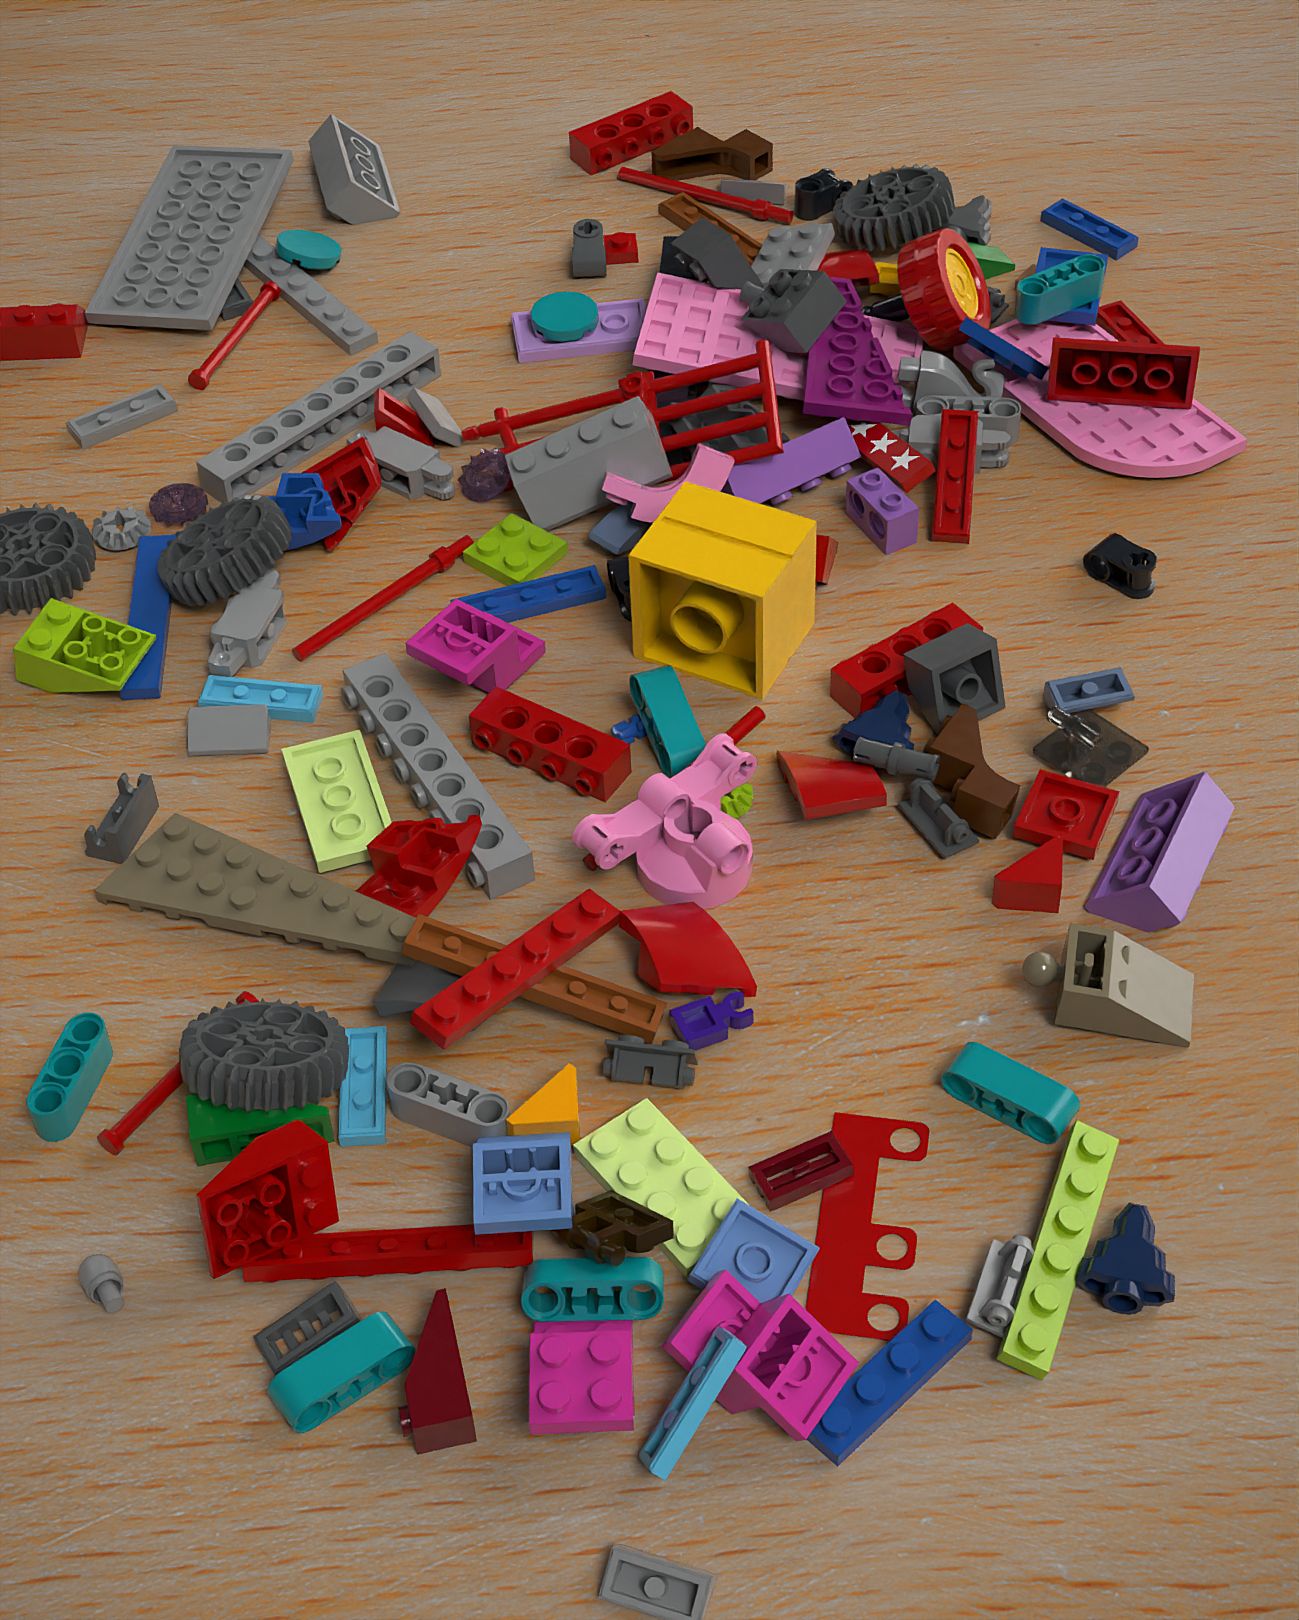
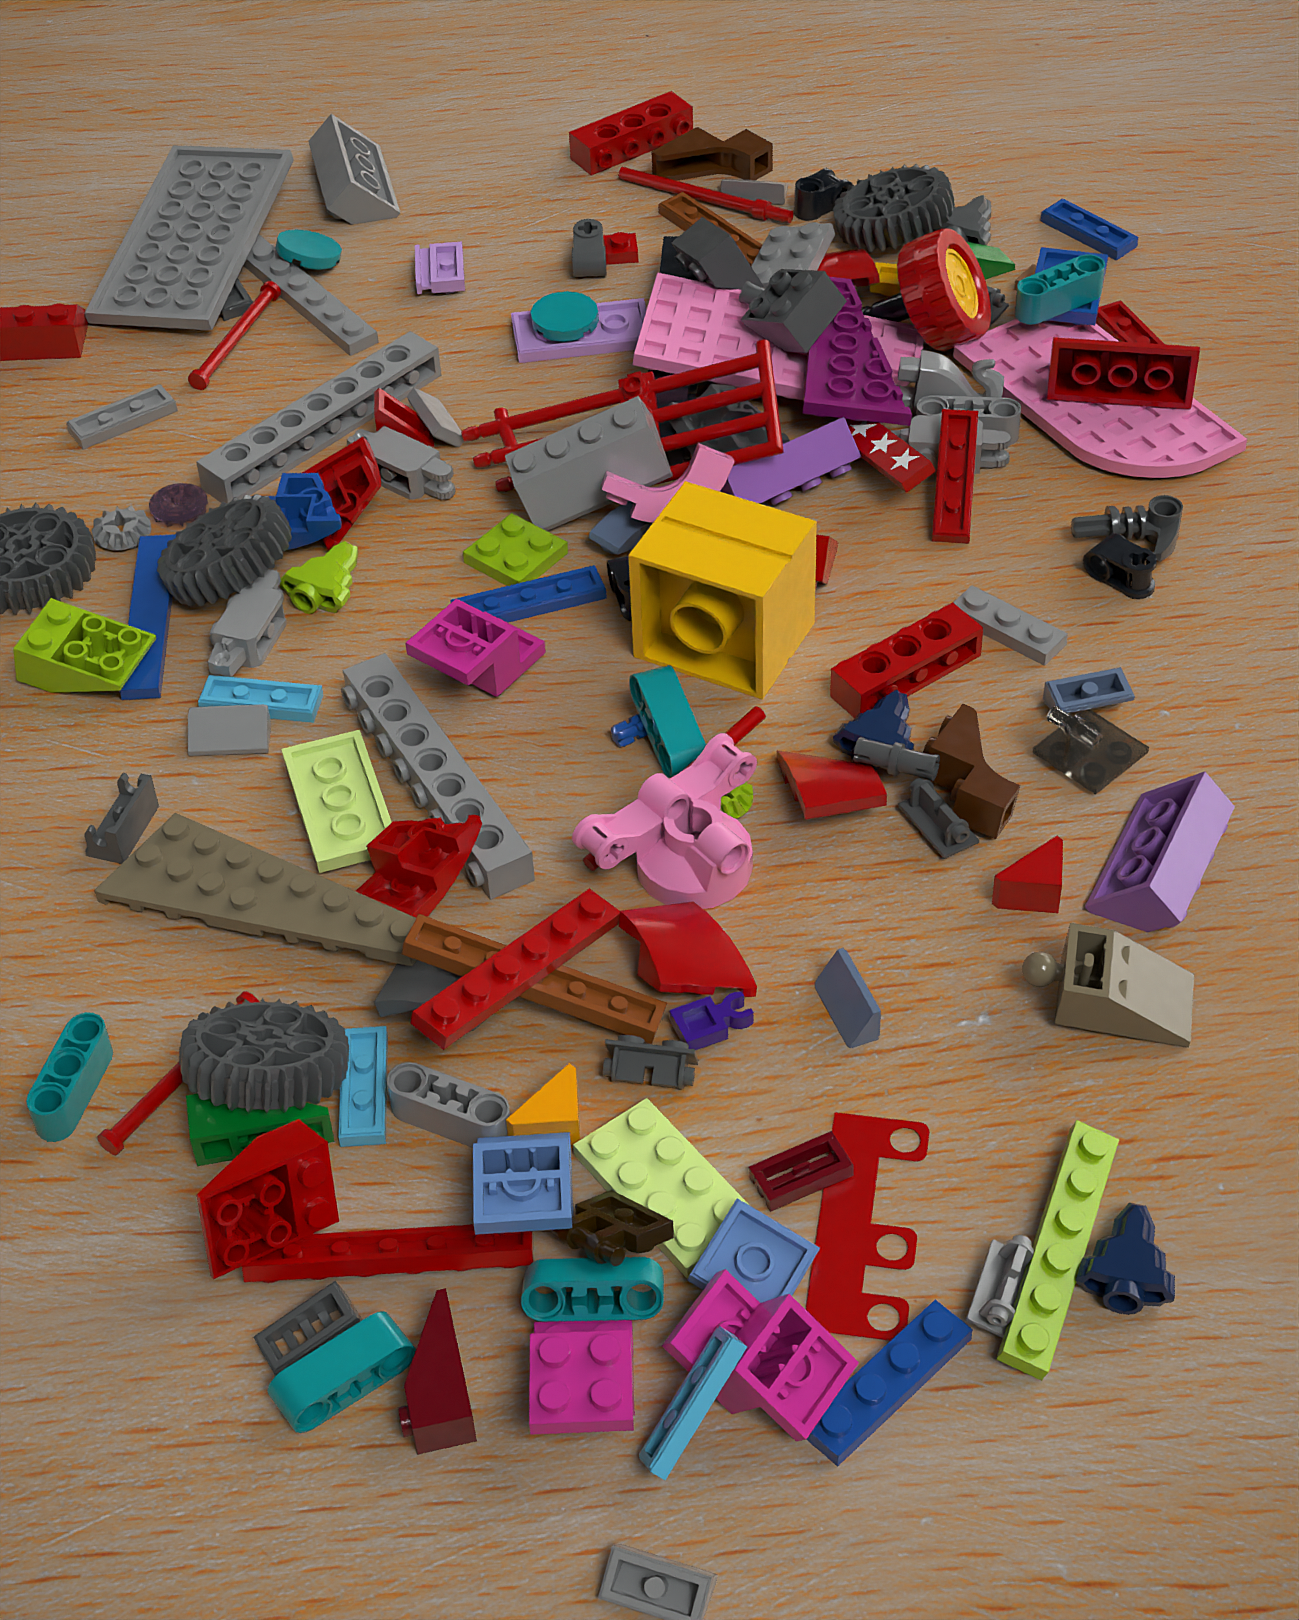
light grey cylinder [78,1254,124,1313] -> none
red bar [292,535,474,662] -> none
clear purple gear [458,447,511,502] -> none
red brick [469,686,632,803] -> none
medium lavender brick [846,468,919,555] -> none
dark grey slope [903,623,1006,737] -> none
teal beam [941,1042,1081,1144] -> none
blue plate [959,317,1049,380] -> none
red plate [1013,769,1120,860] -> none
none -> lime rock [279,541,358,614]
none -> lavender plate [415,241,465,294]
none -> sand blue slope [815,948,881,1048]
none -> light grey plate [953,585,1068,666]
none -> dark grey piece [1071,495,1183,562]

